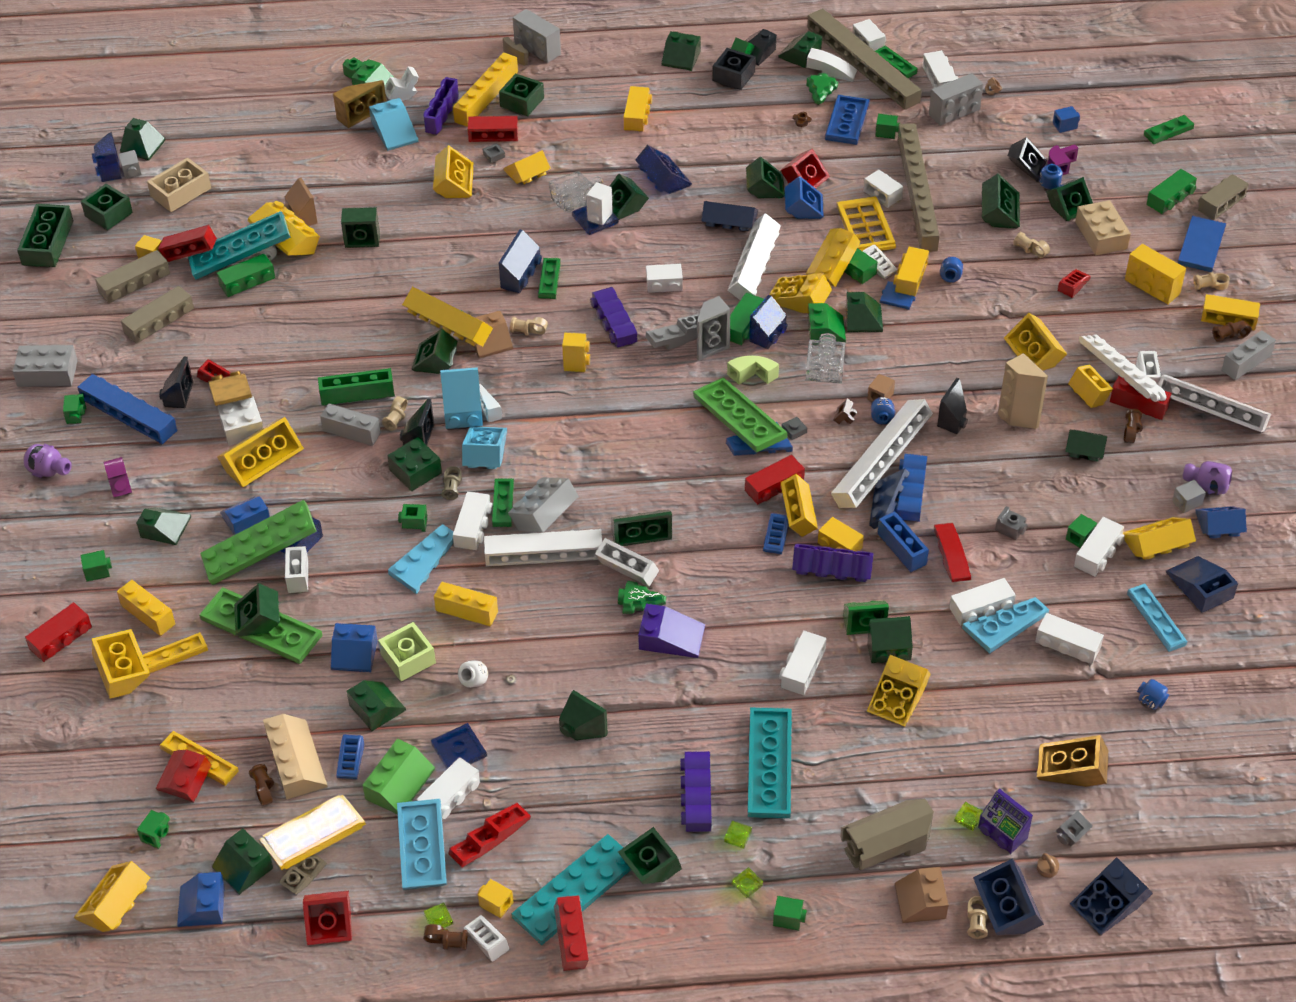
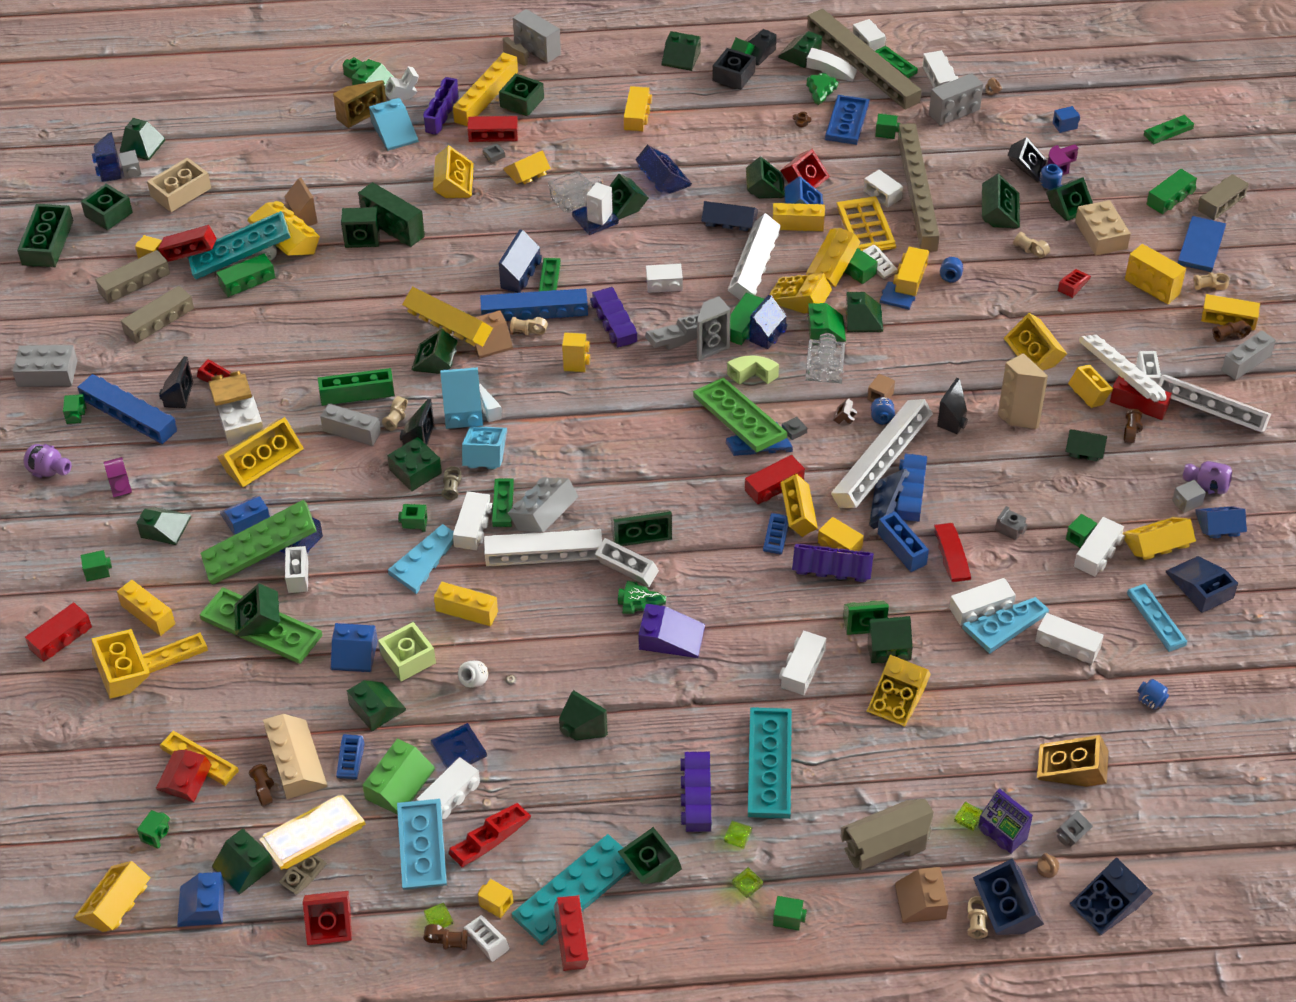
none -> dark green brick [358,182,425,247]
none -> blue brick [480,288,588,321]
none -> yellow brick [773,203,825,232]

